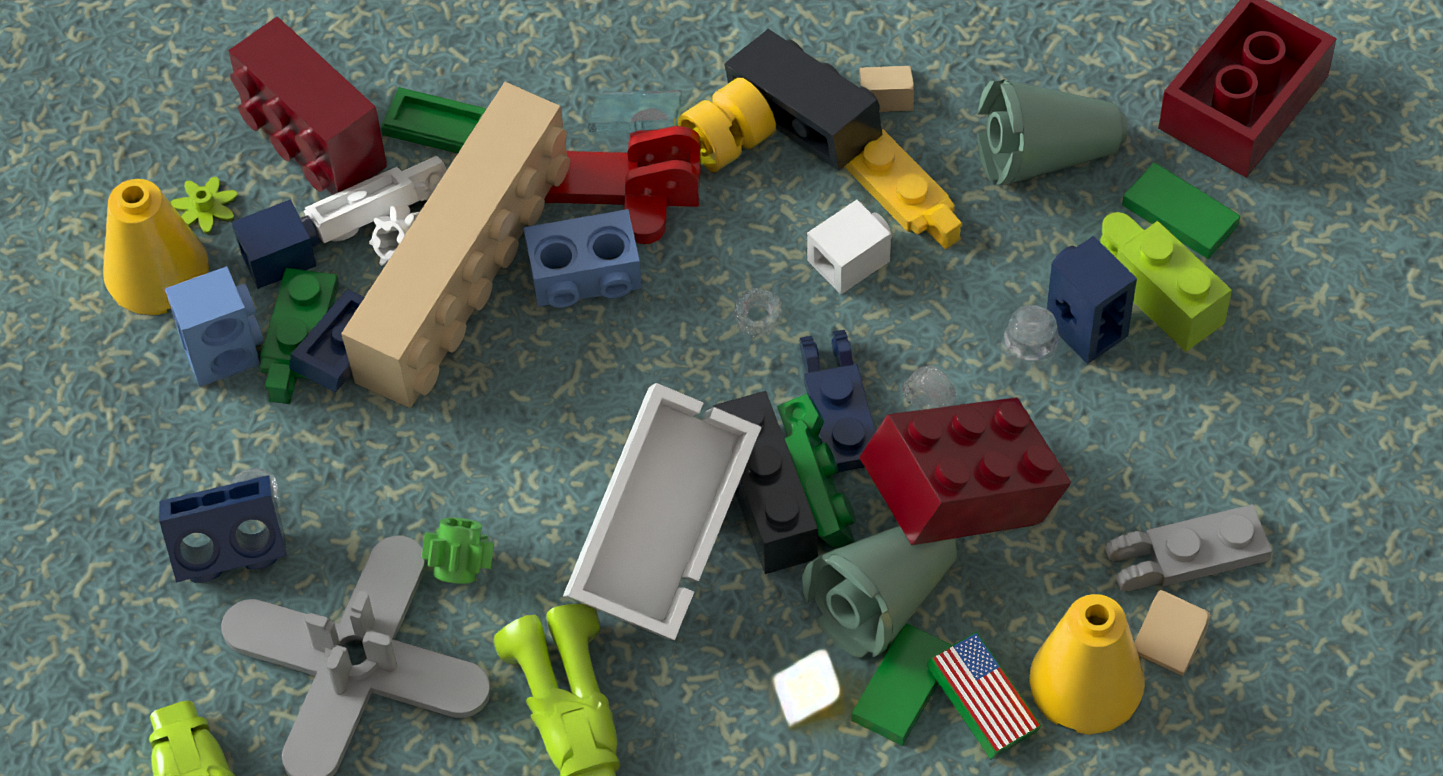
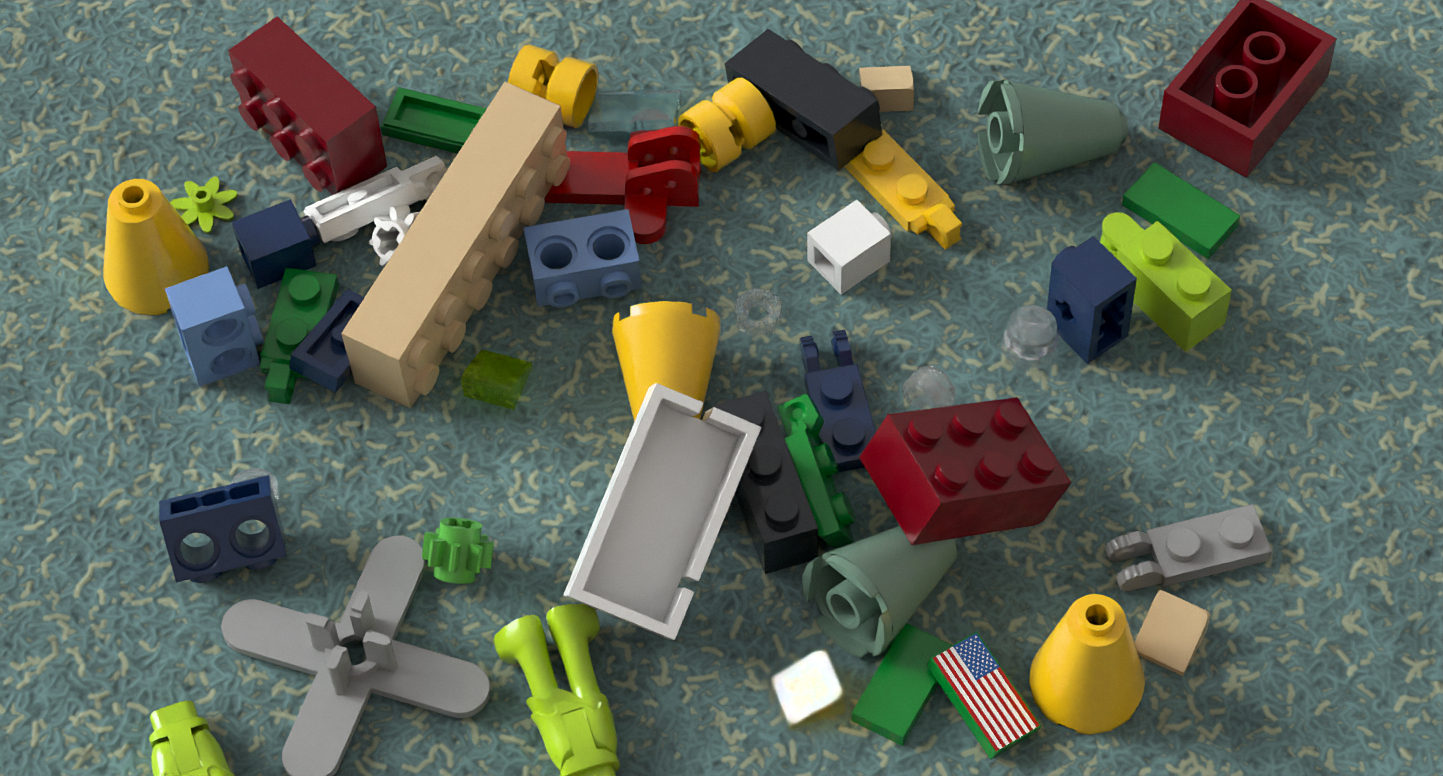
none -> clear neon green slope [461,349,533,410]
none -> yellow wheel [507,44,599,129]
none -> yellow cone [612,301,721,422]

